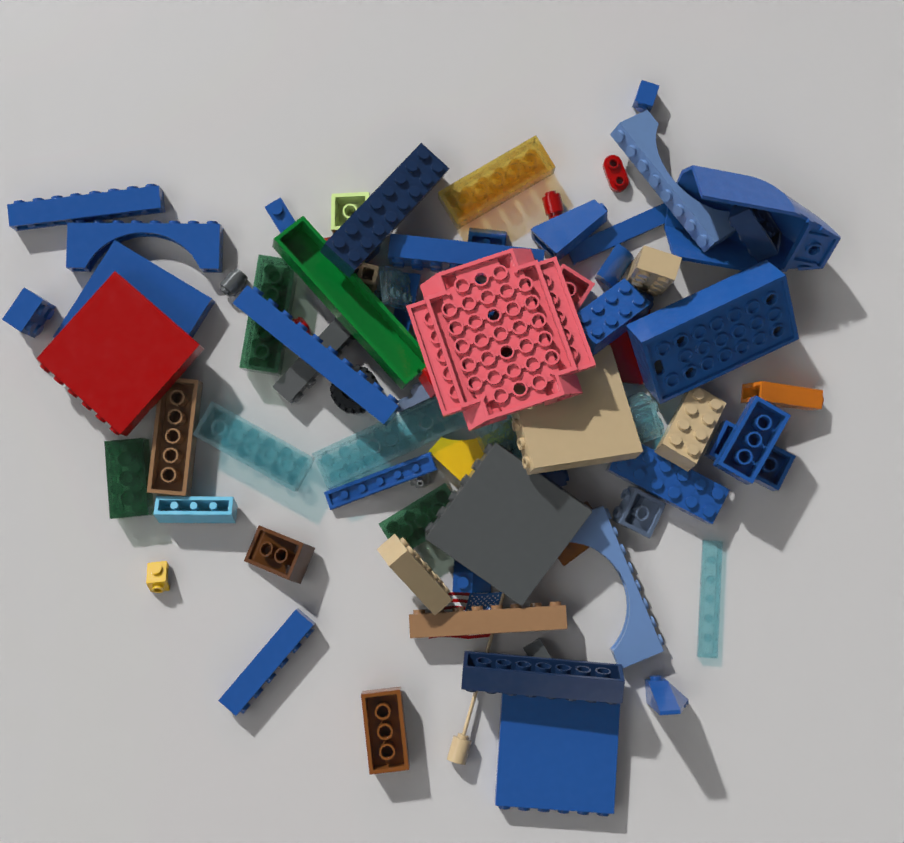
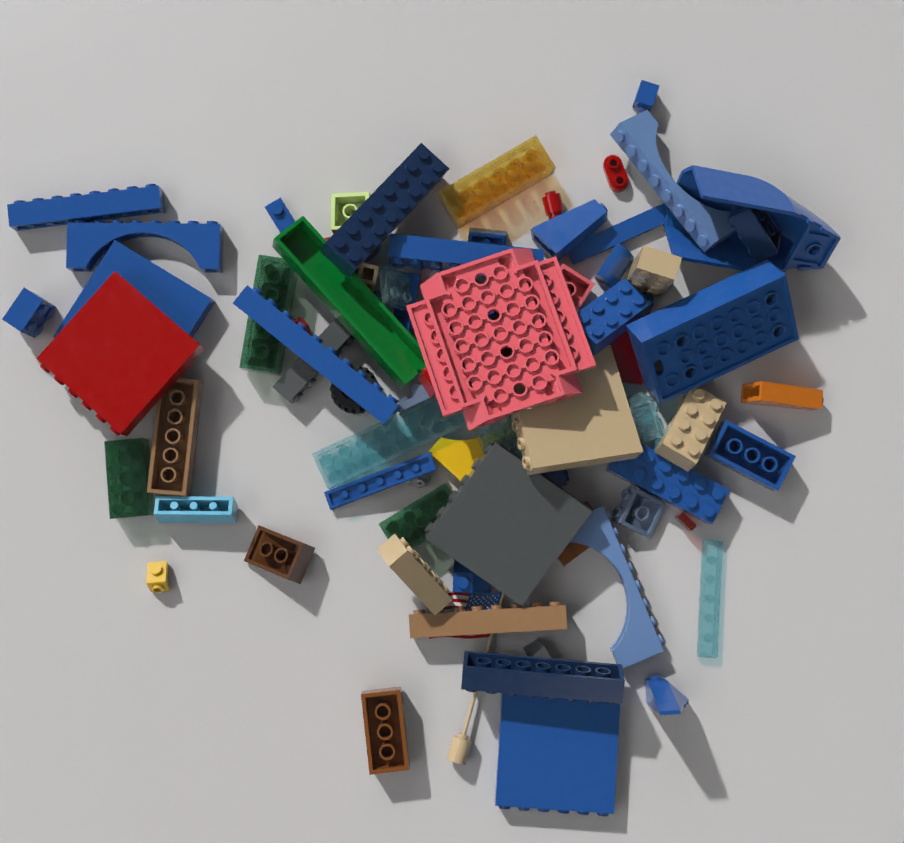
clear light blue brick [192,401,316,492] -> none
blue brick [218,608,315,716] -> none
dark grey brick [220,268,248,297] -> none
blue brick [713,395,791,485] -> none
none -> clear red tile [674,512,696,531]

